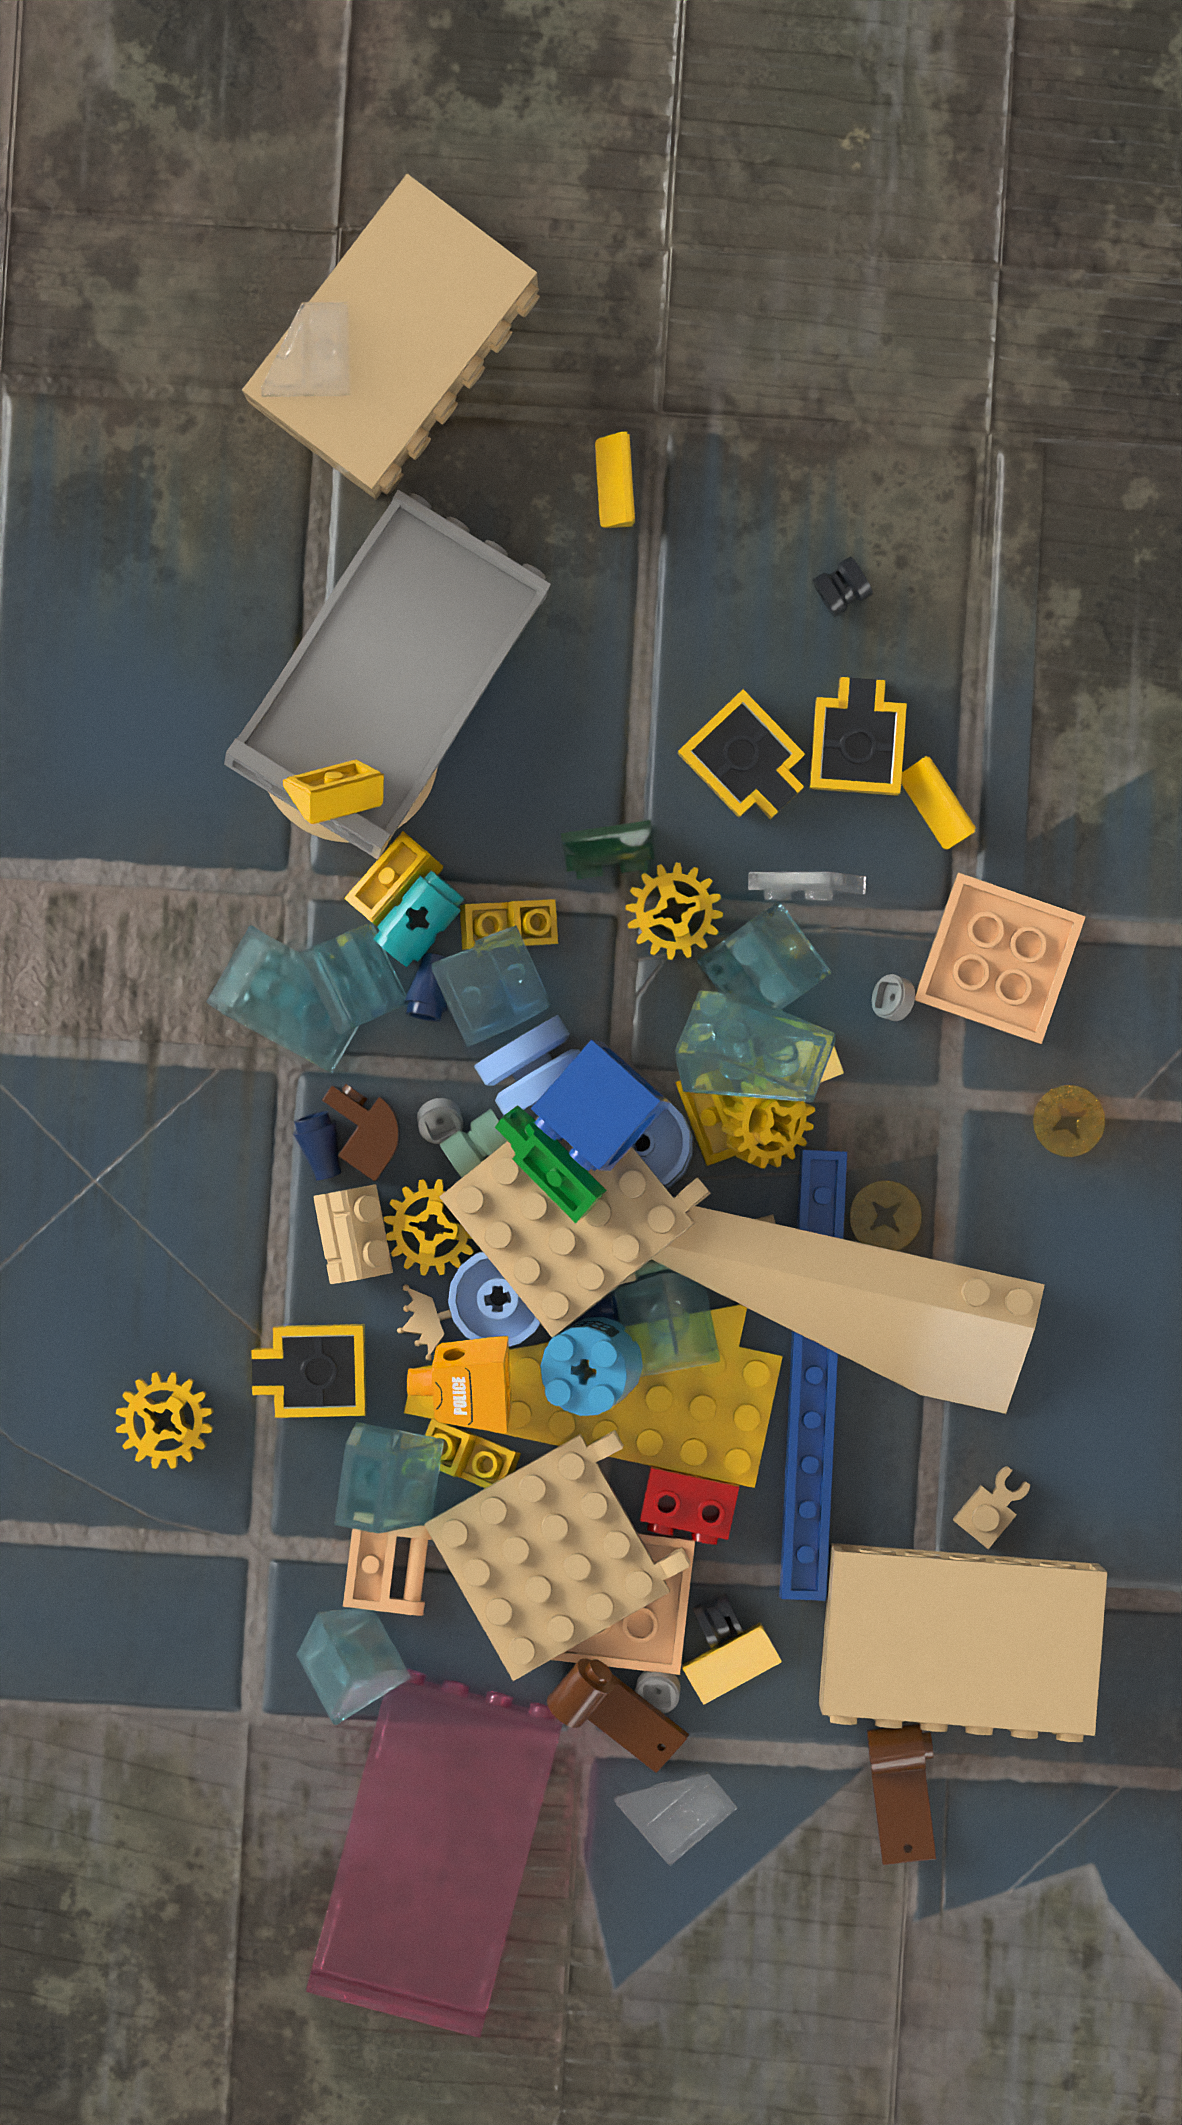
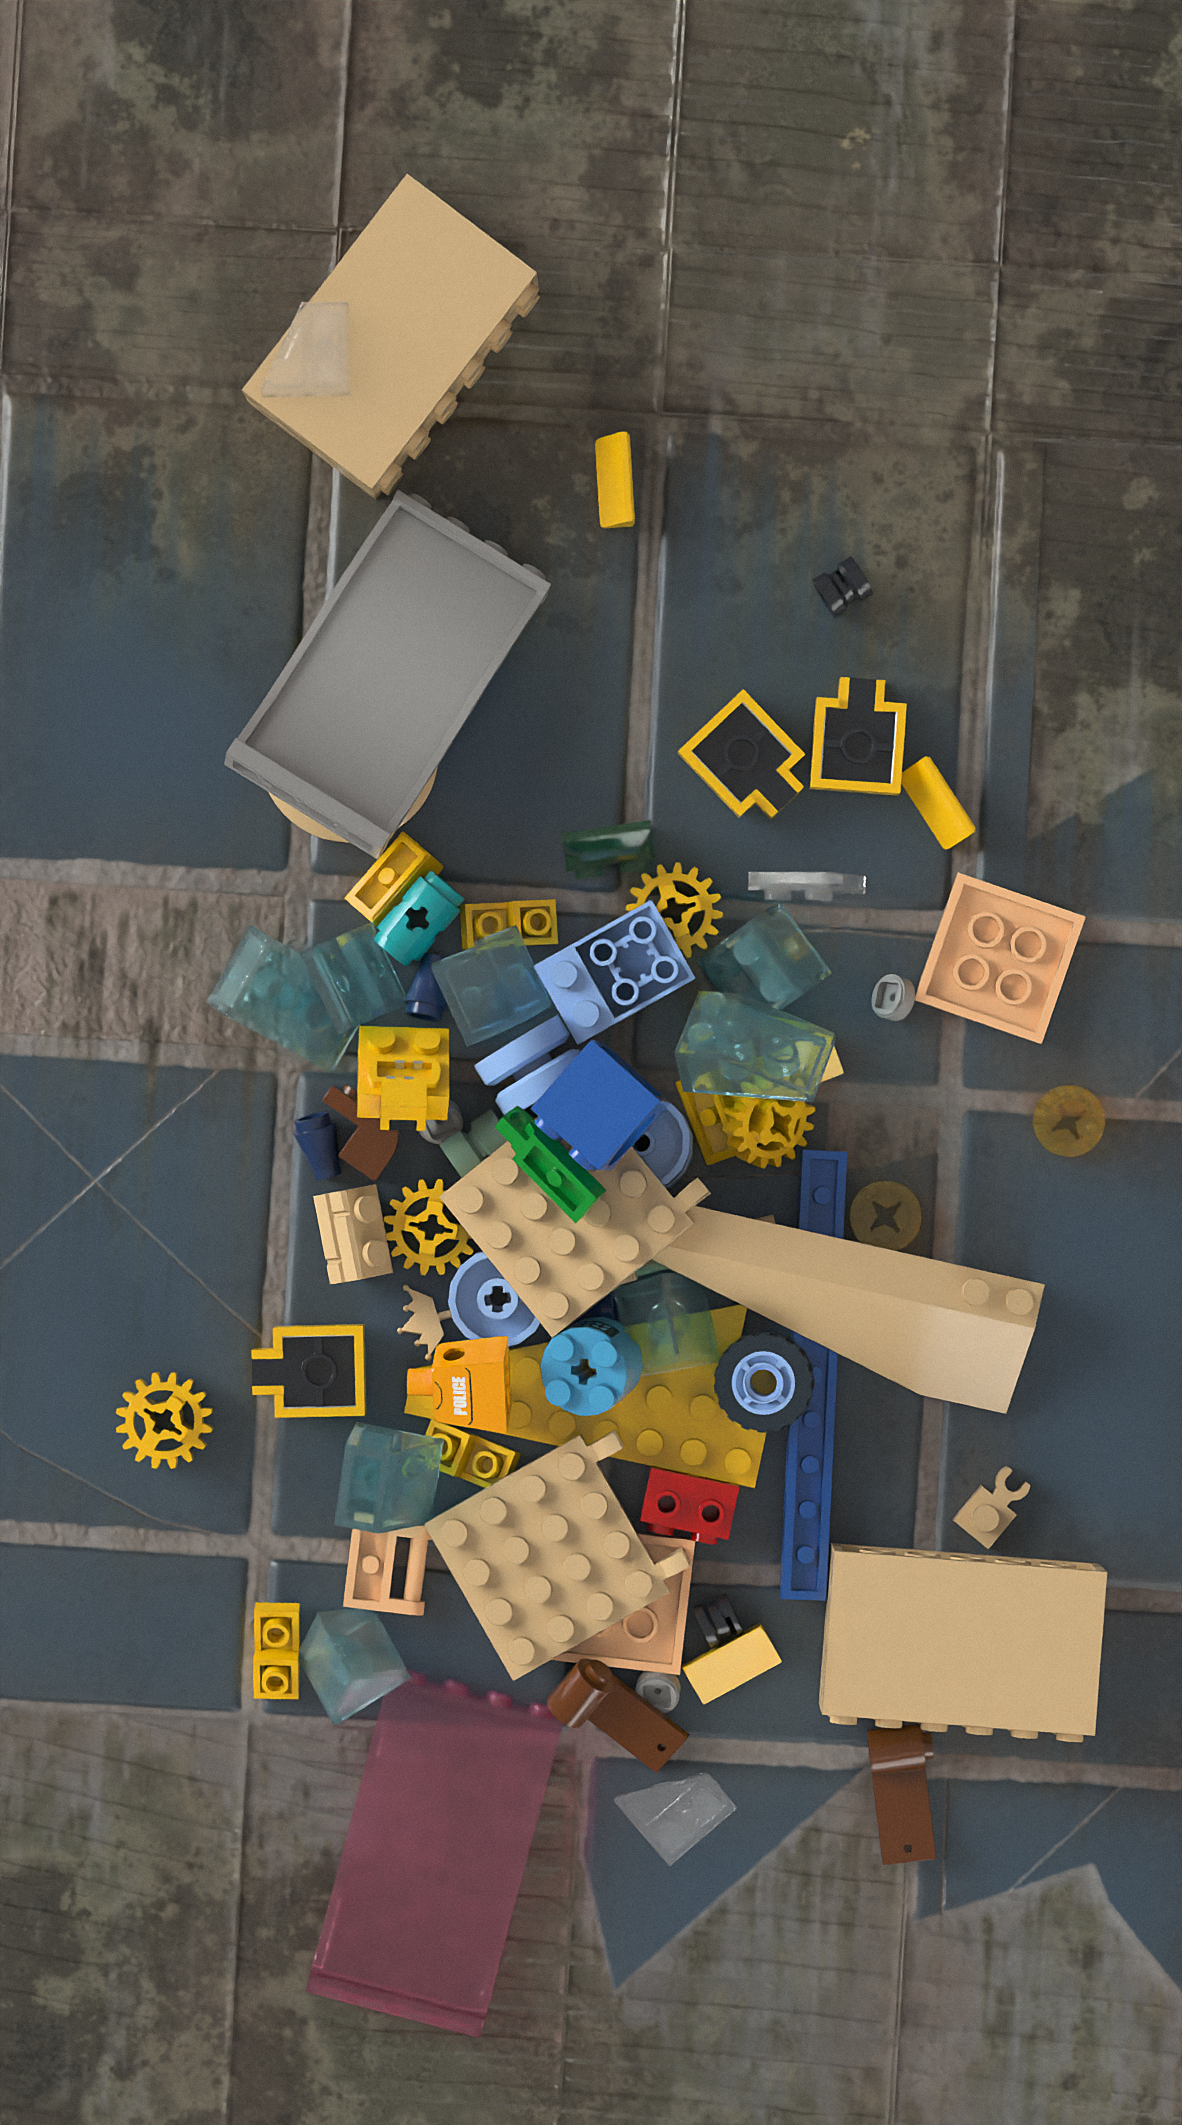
yellow slope [283,759,384,824] -> none
none -> yellow slope [253,1602,300,1699]
none -> yellow piece [357,1026,449,1131]
none -> light blue slope [534,900,696,1045]
none -> black wheel [714,1331,815,1433]

